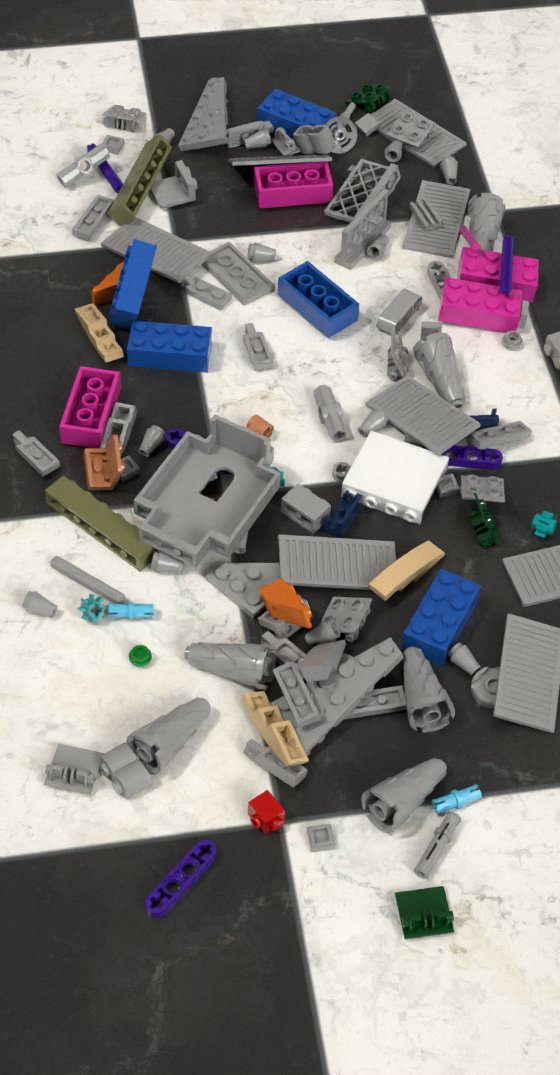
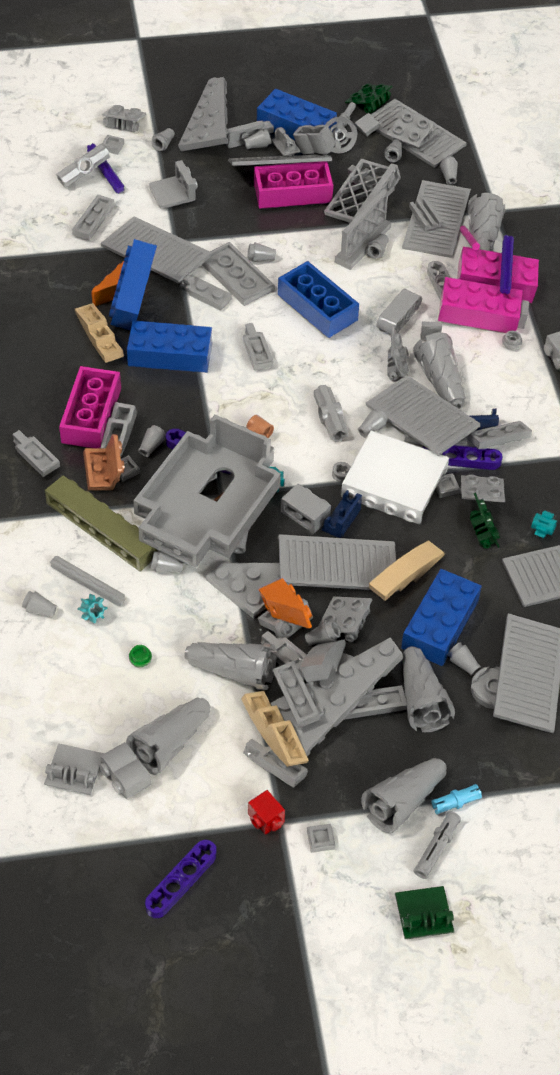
olive brick [107,134,172,226] -> none
medium azure pin [108,602,154,619] -> none

